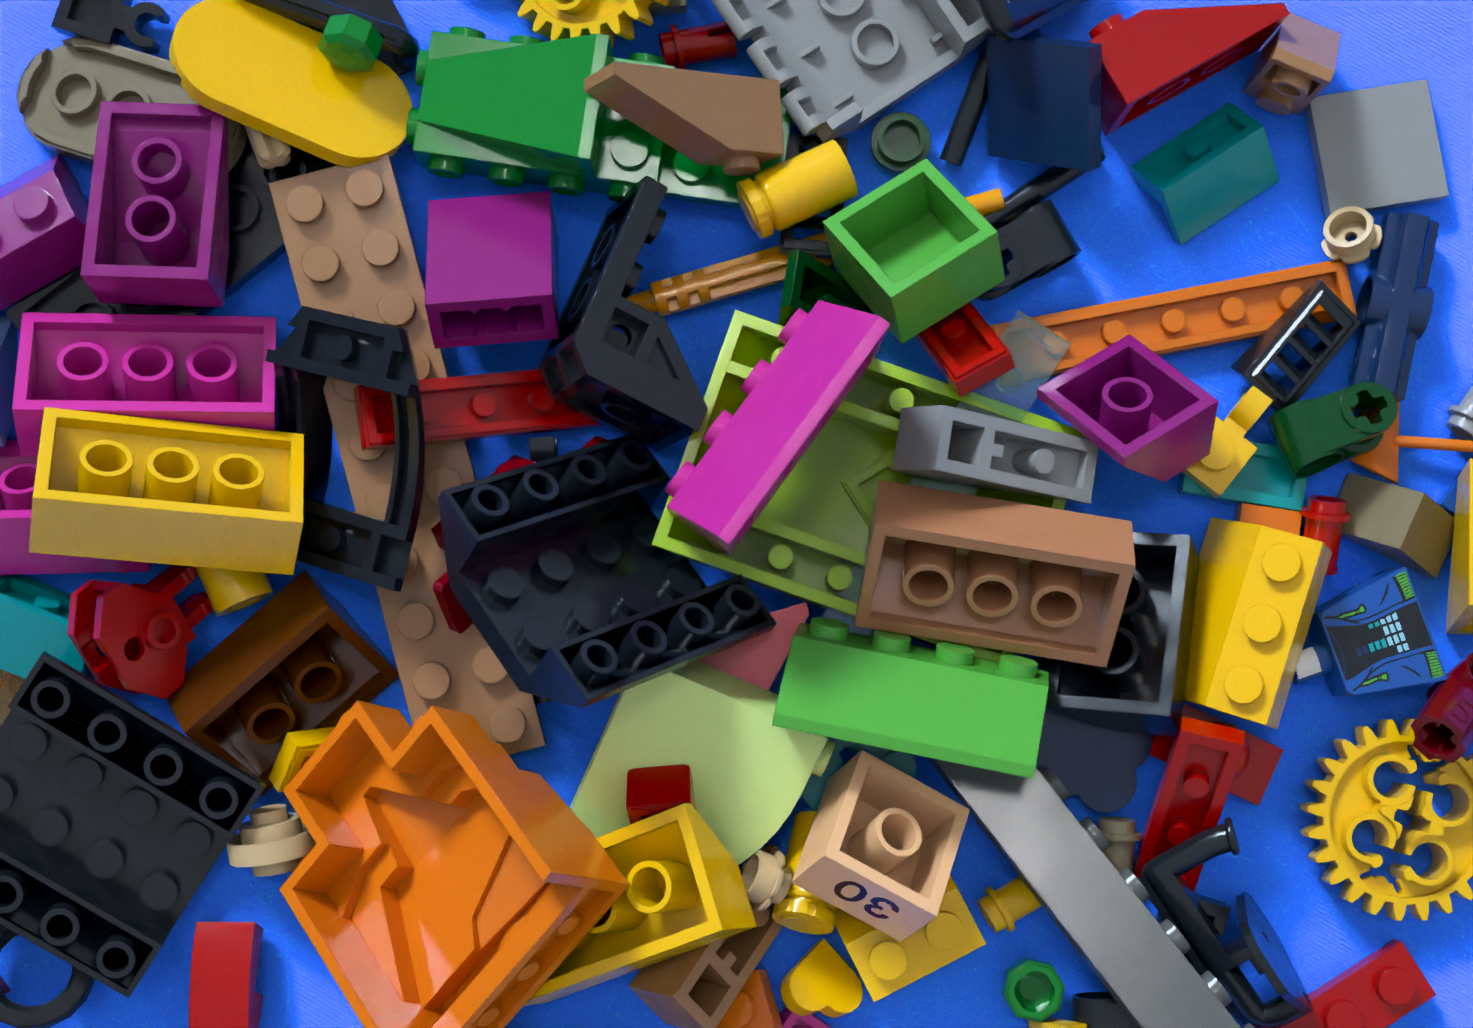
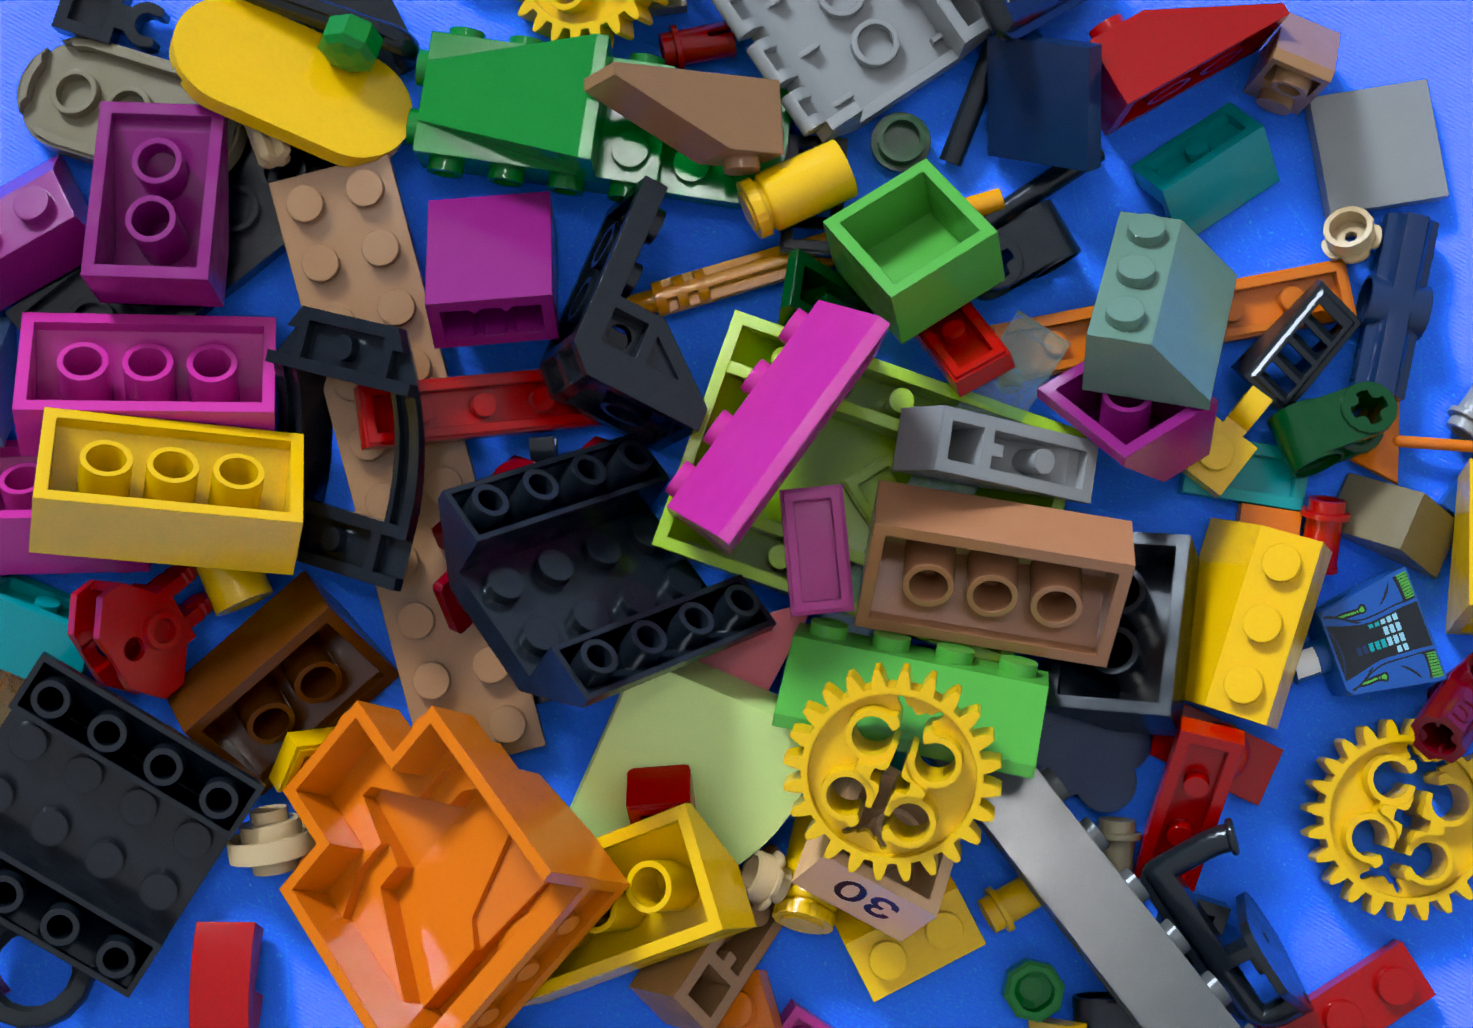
yellow tile [780,938,863,1018] -> none
none -> dark pink tile [779,484,855,617]
none -> yellow gear [783,662,1002,881]
none -> sand green slope [1082,211,1237,410]

